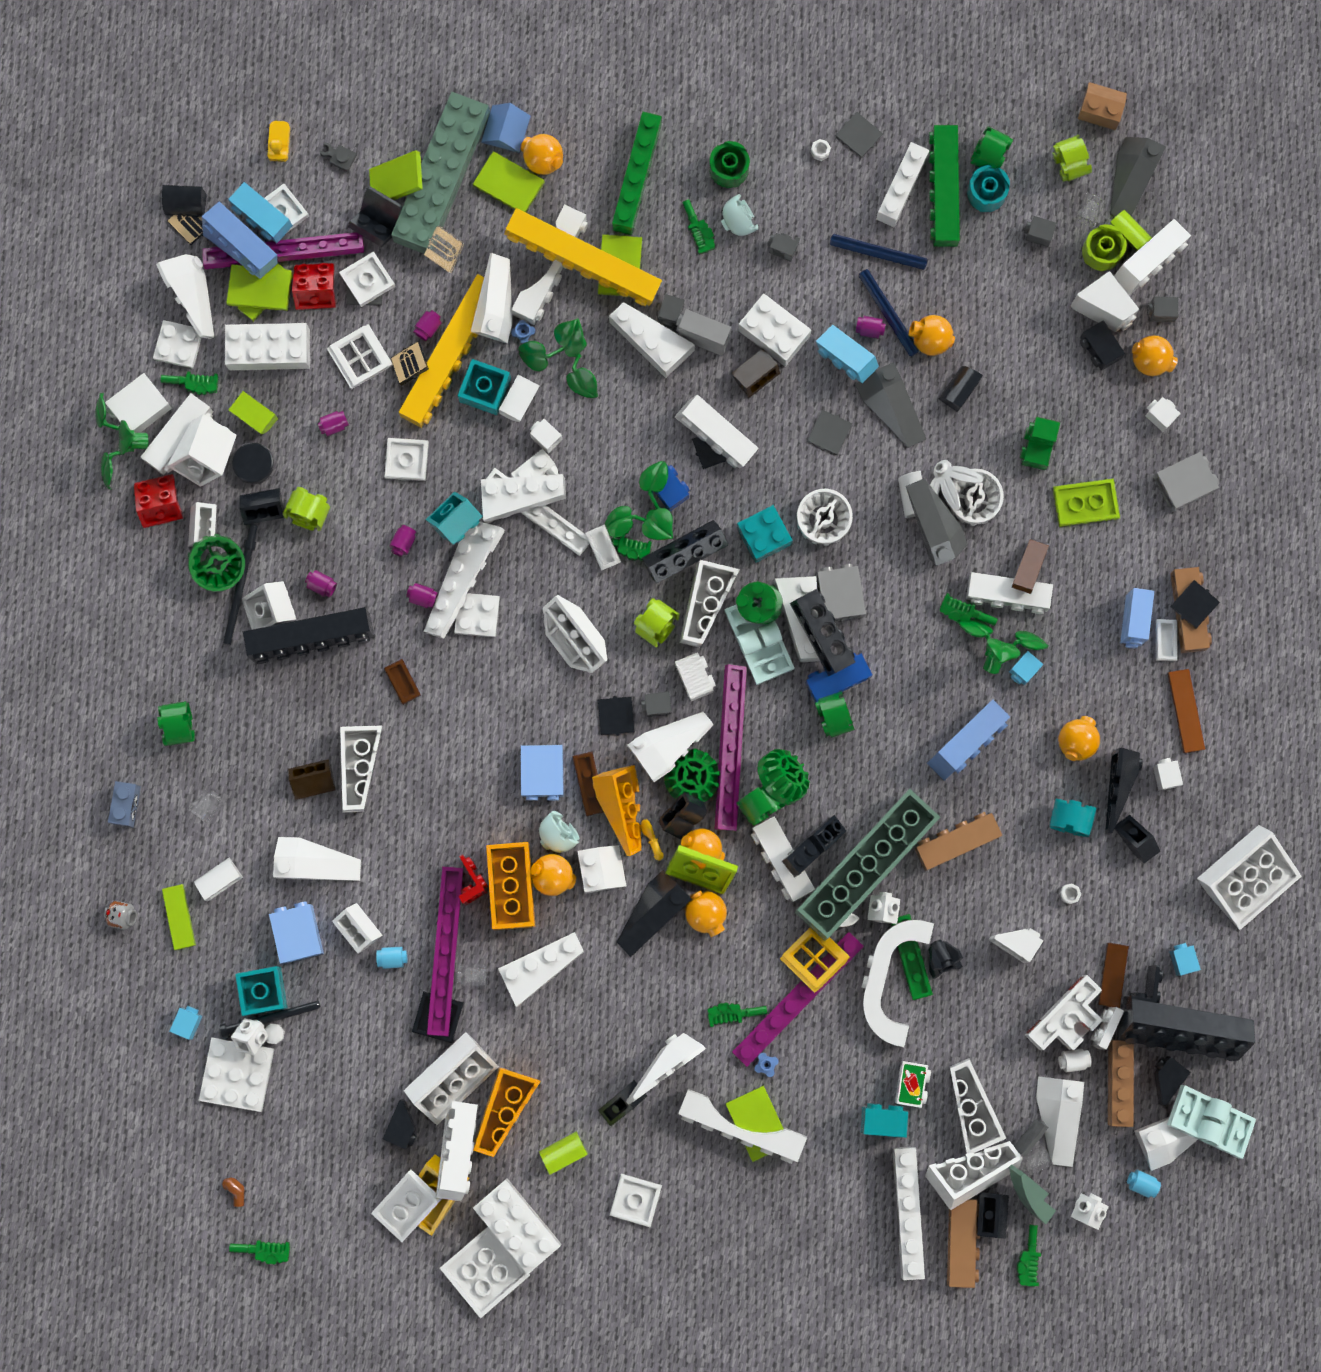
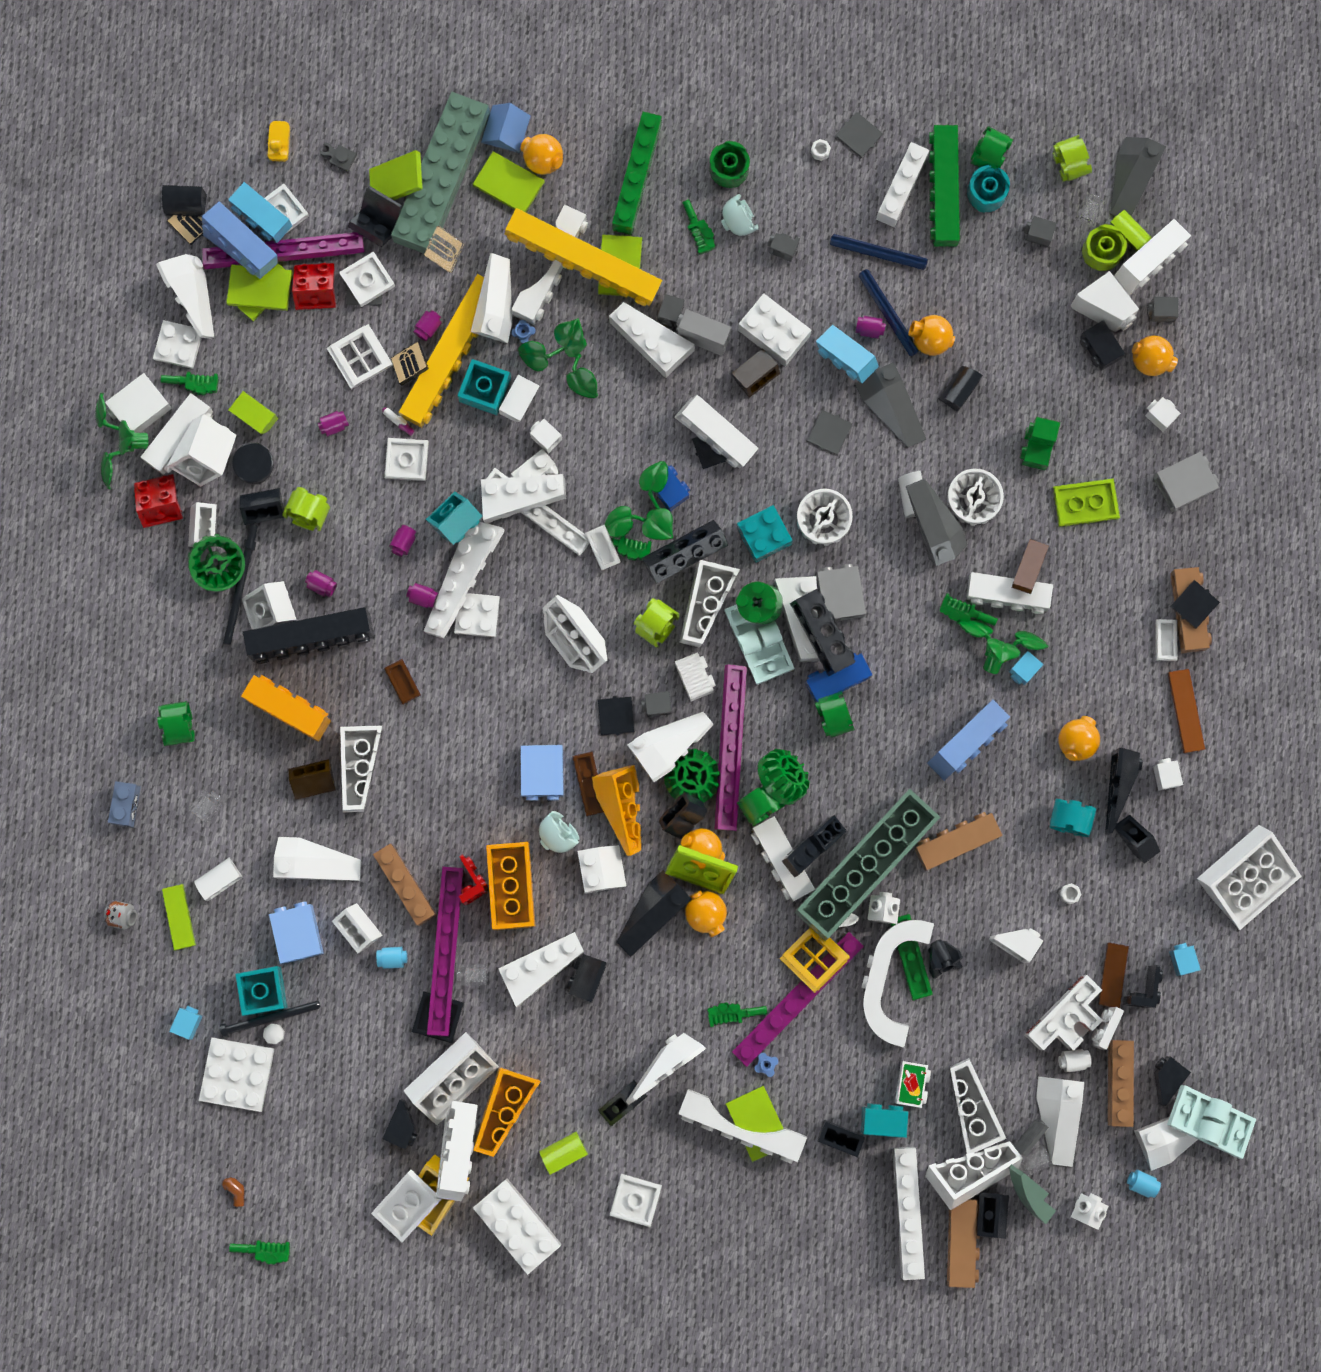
white brick [225,323,310,370] -> none
white brick [231,1018,268,1055] -> none
white plate [440,1227,530,1318] -> none
light orange brick [530,854,576,896] -> none
yellow piece [641,819,664,861] -> none
white plant [930,460,983,510] -> none
green piece [1016,1224,1041,1286] -> none
medium nougat slope [1078,82,1127,130] -> none
black brick [1117,999,1255,1061] -> none
light blue brick [1120,588,1154,648] -> none
none -> light orange brick [241,675,331,742]
none -> medium nougat brick [373,843,437,926]
none -> white piece [382,407,415,436]
none -> black slope [566,954,607,1003]
none -> black brick [818,1120,865,1158]

